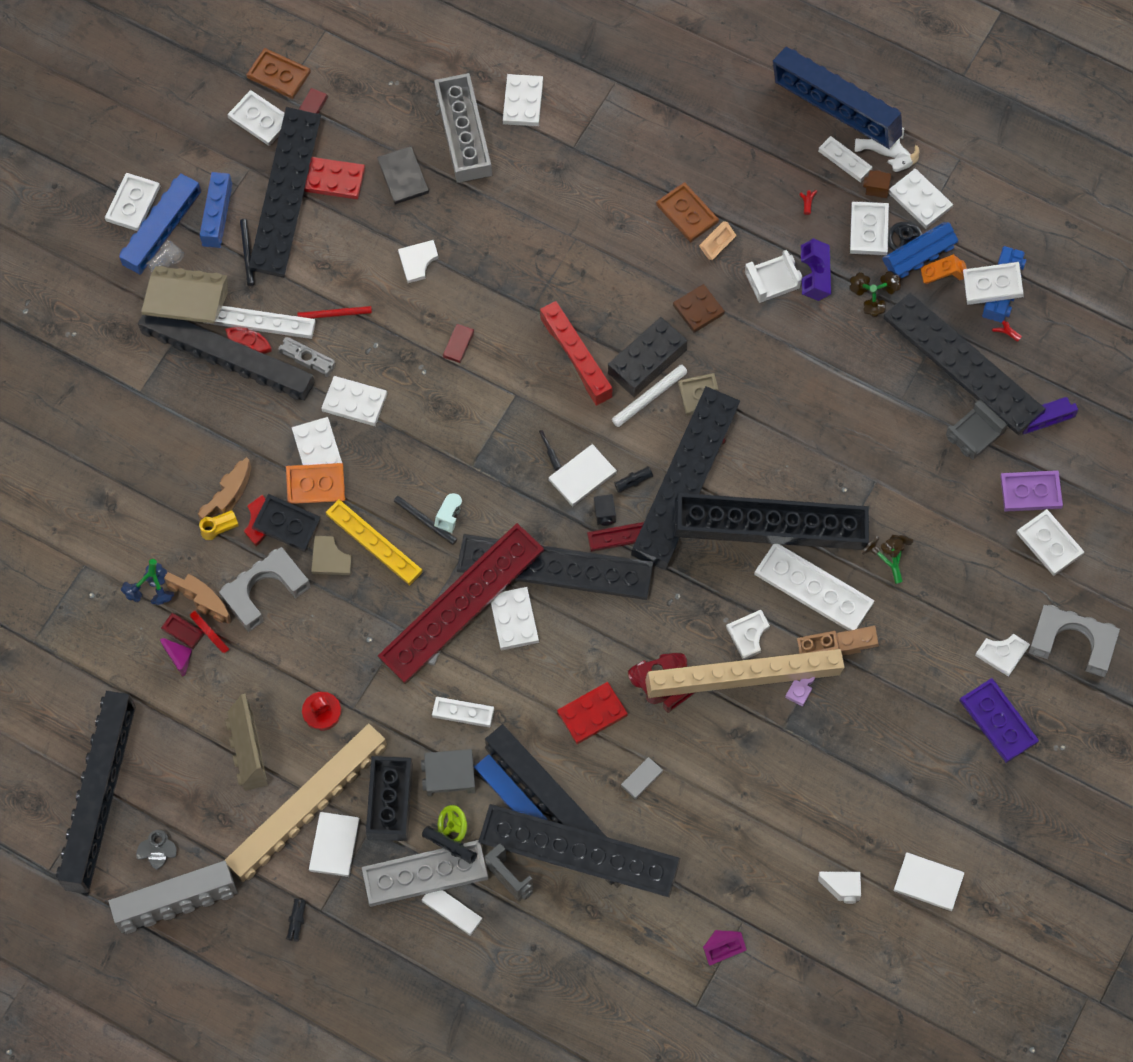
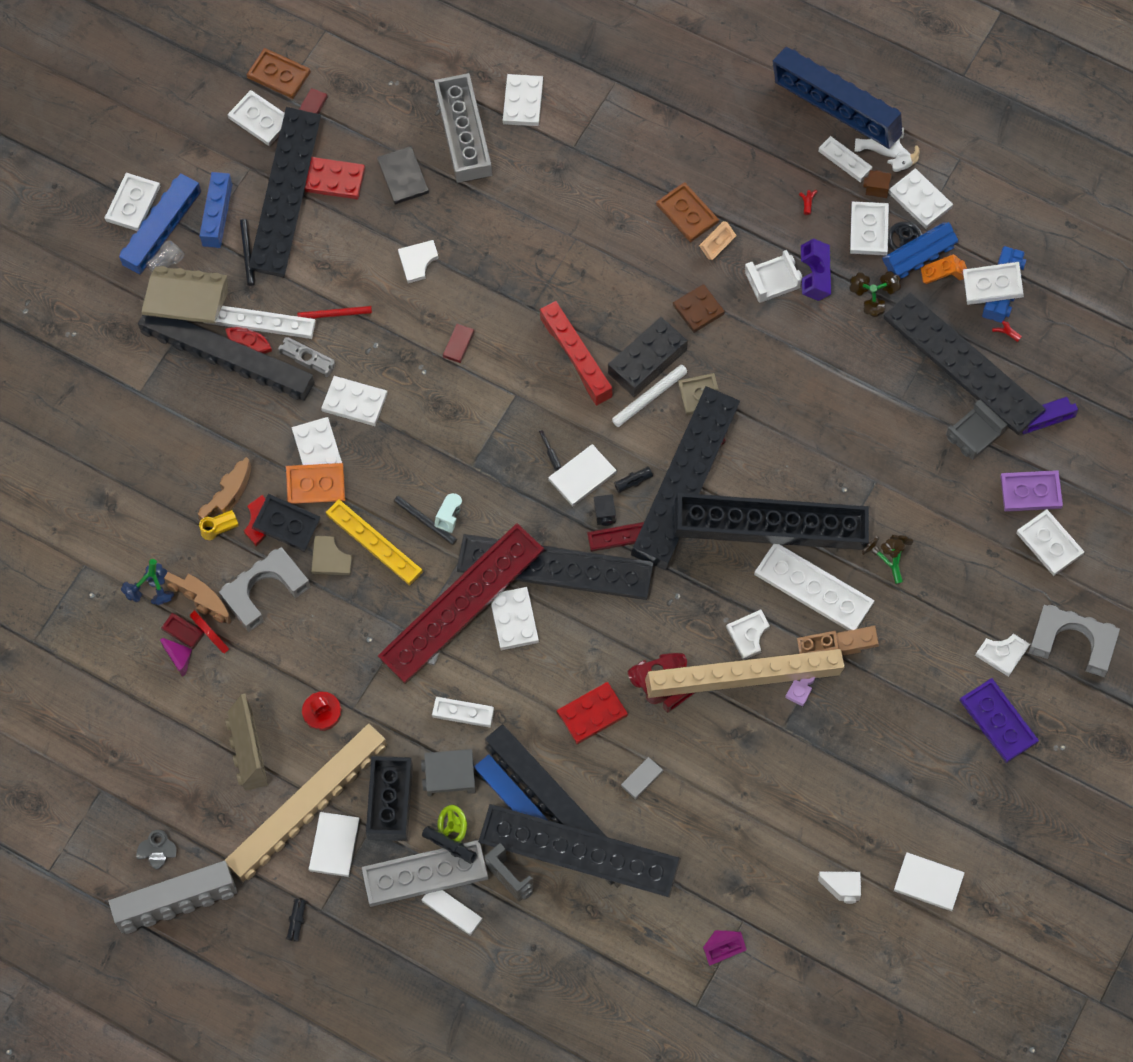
black brick [56,690,136,895] -> none

